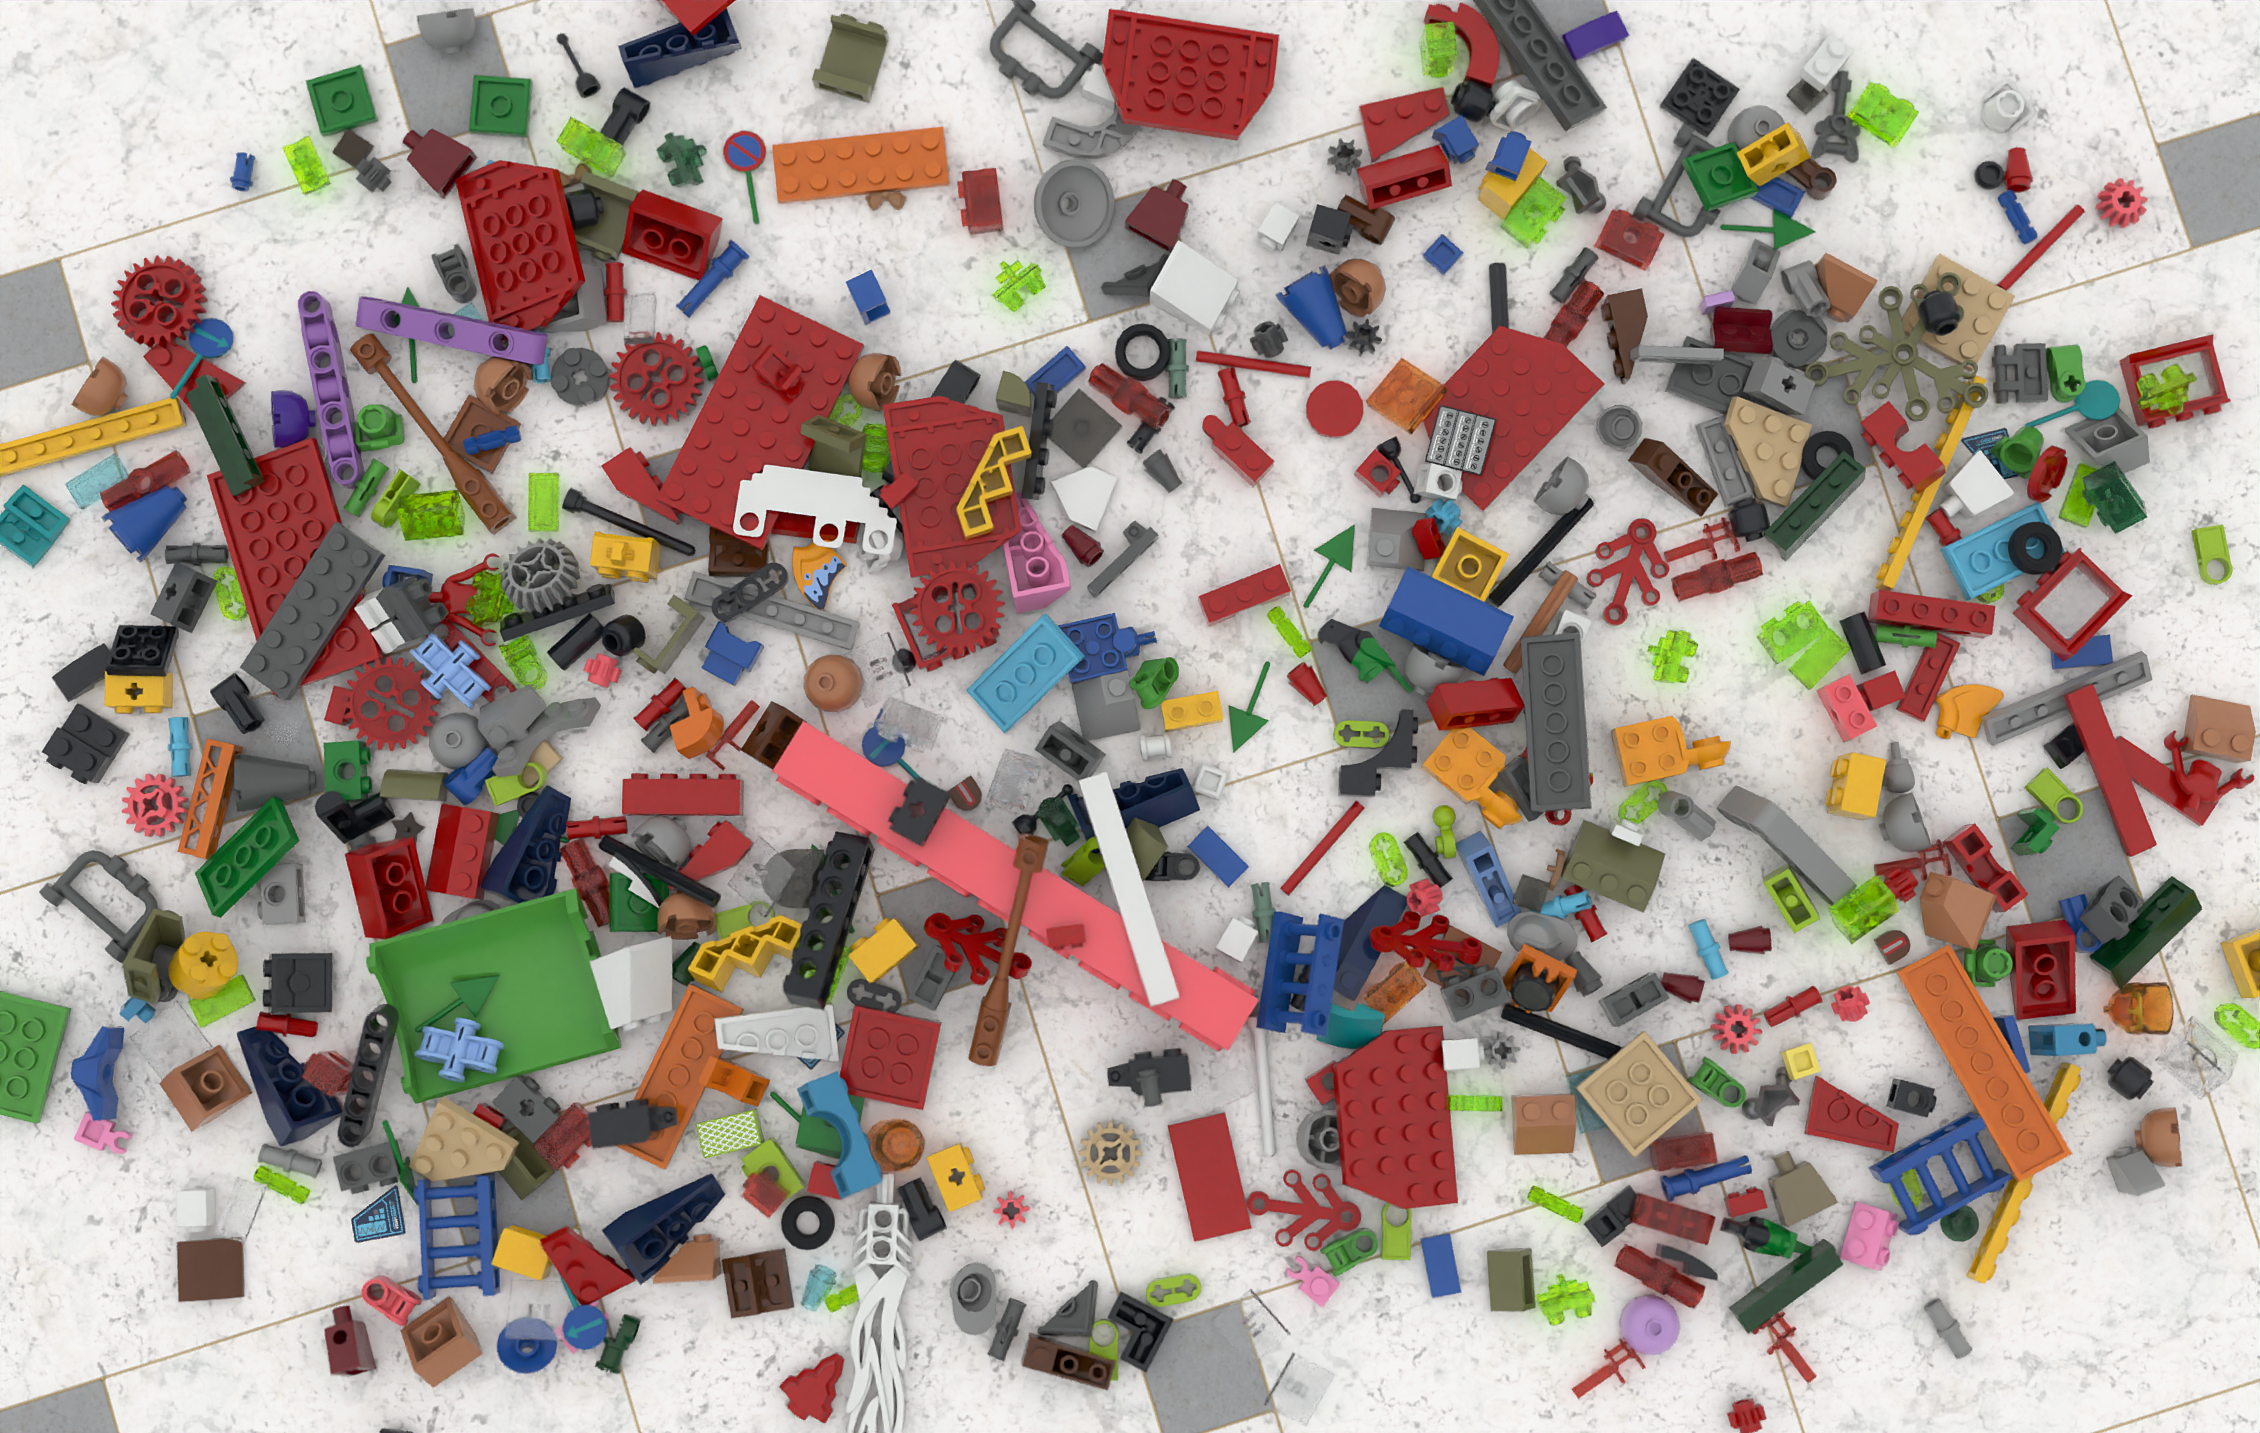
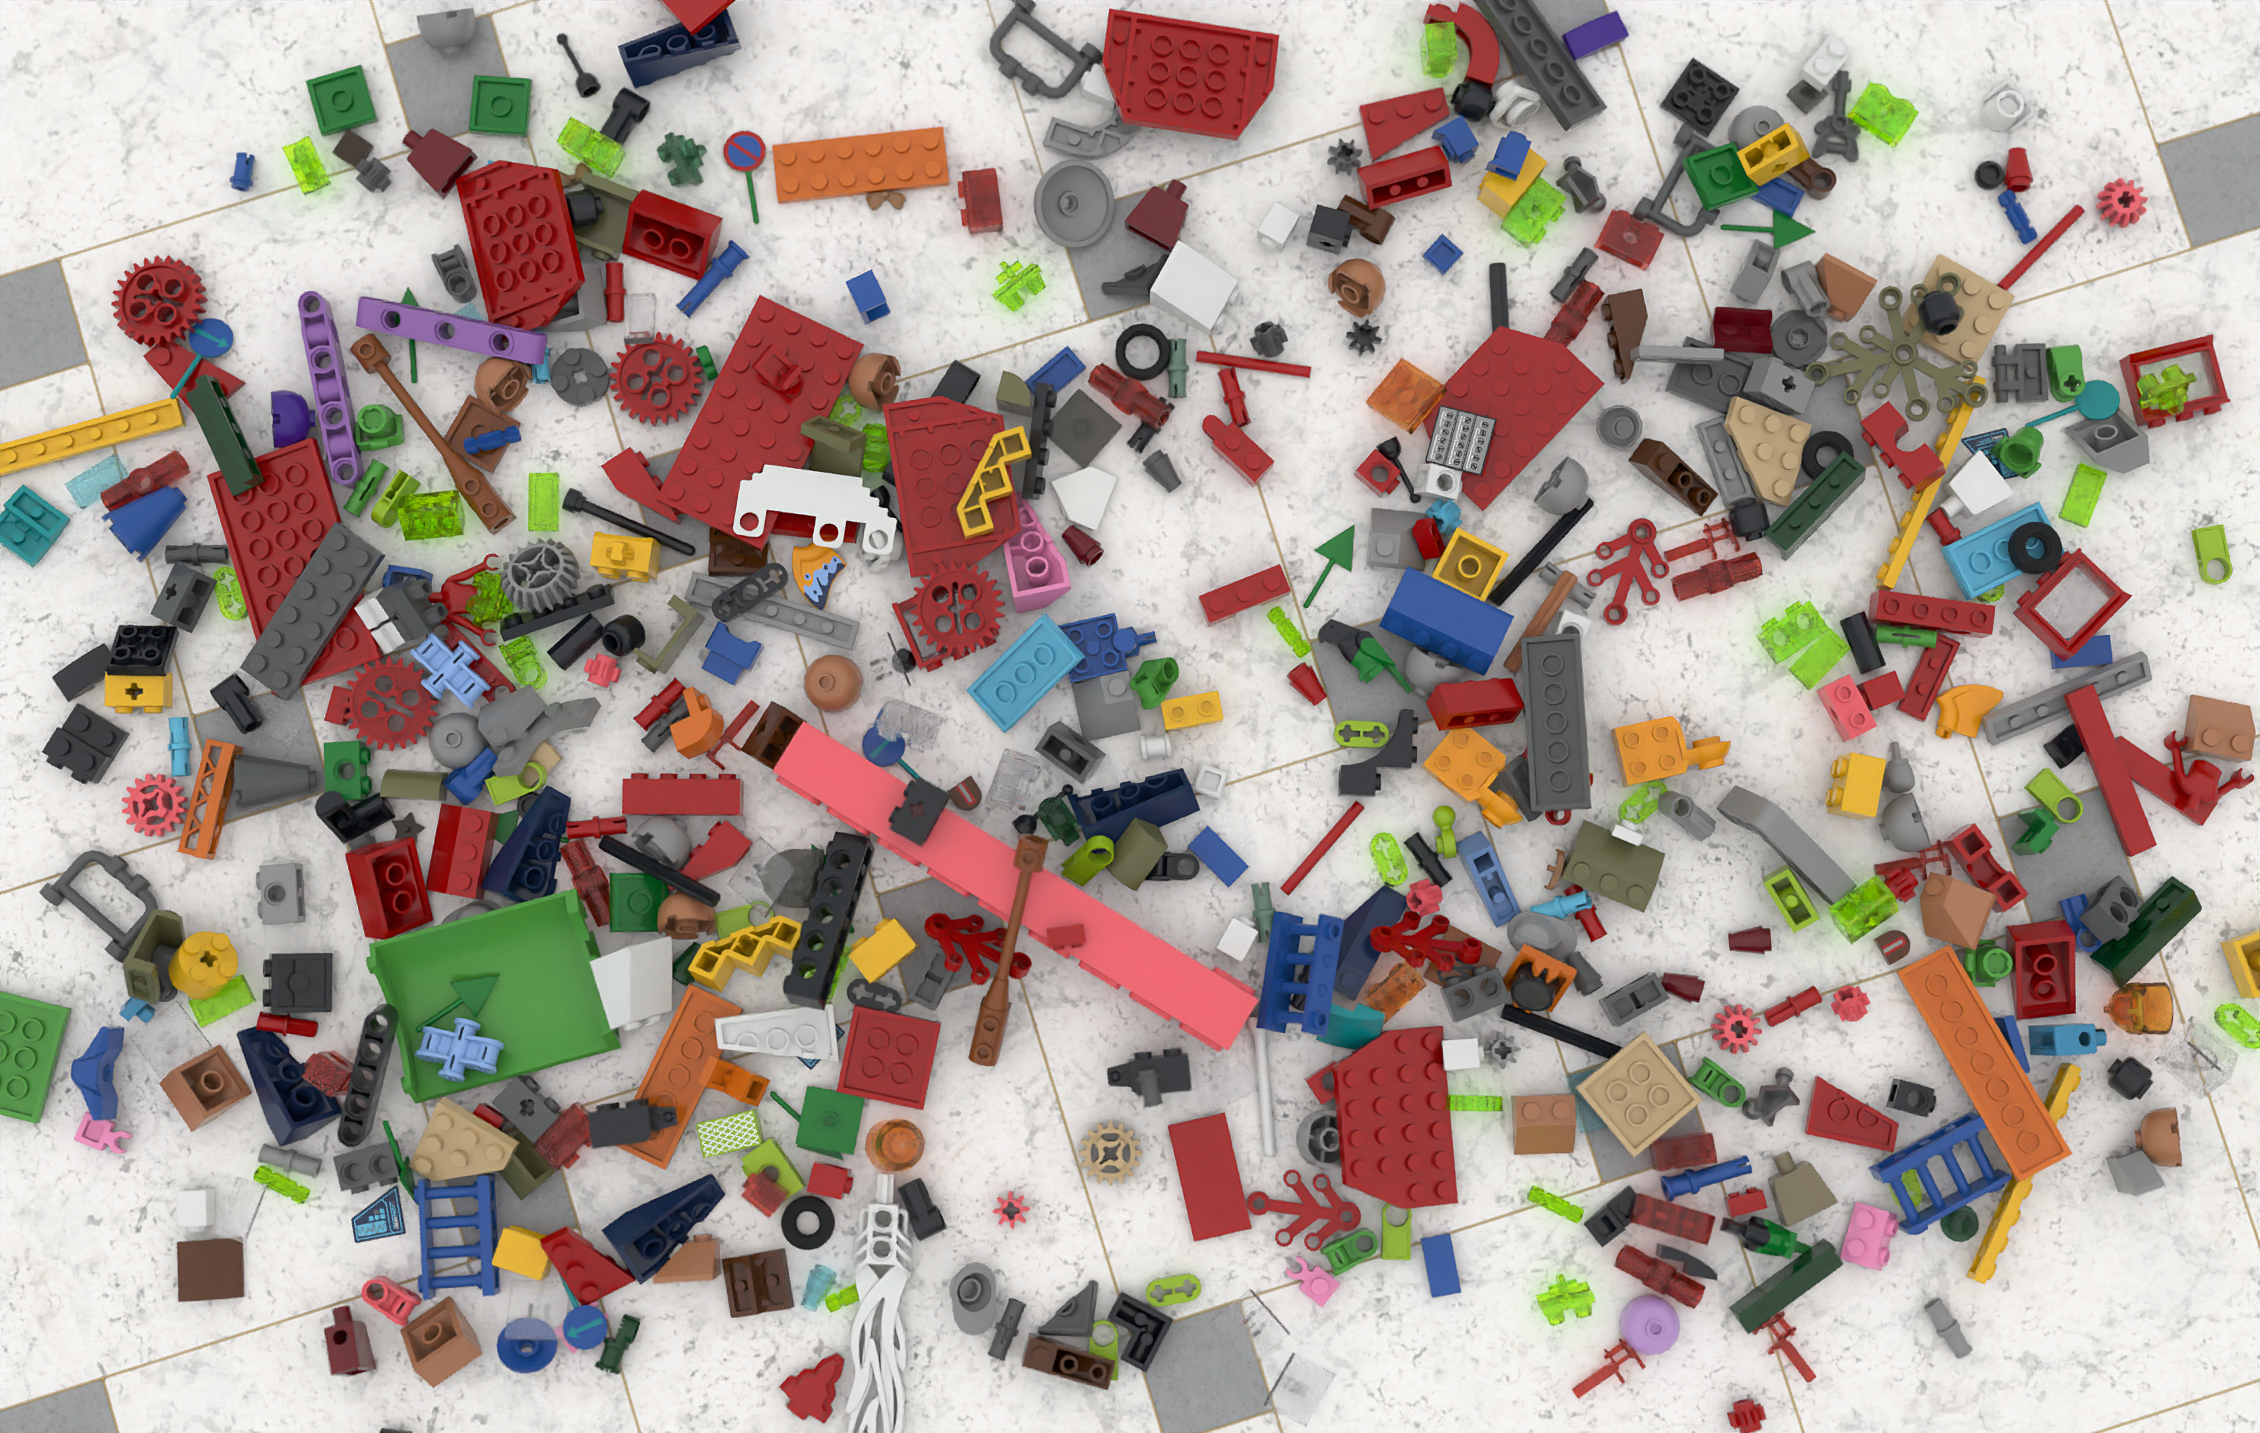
nougat cylinder [71,356,128,416] -> none
green plate [195,797,300,918] -> none
sticker [608,852,663,908] -> none
dark azure arch [797,1071,882,1199] -> none
olive panel [812,14,889,103] -> none
red piece [879,471,919,510] -> none
yellow brick [927,1142,986,1212] -> none
white tile [1078,772,1179,1007] -> none
dark grey hinge [1087,521,1159,598] -> none
green piece [1228,661,1270,753] -> none
blue cone [1275,265,1347,350] -> none
red tile [1306,380,1363,438] -> none
olive brick [1487,1248,1536,1311] -> none
clear smoke plate [1512,874,1550,913] -> none
clear neon green hips [1647,630,1698,683] -> none
medium azure pin [1688,919,1729,980] -> none
lavender tile [1700,290,1735,315] -> none
light yellow tile [1781,1043,1821,1080] -> none
red tile [2027,445,2068,503] -> none
clear green brick [2082,461,2147,534] -> none

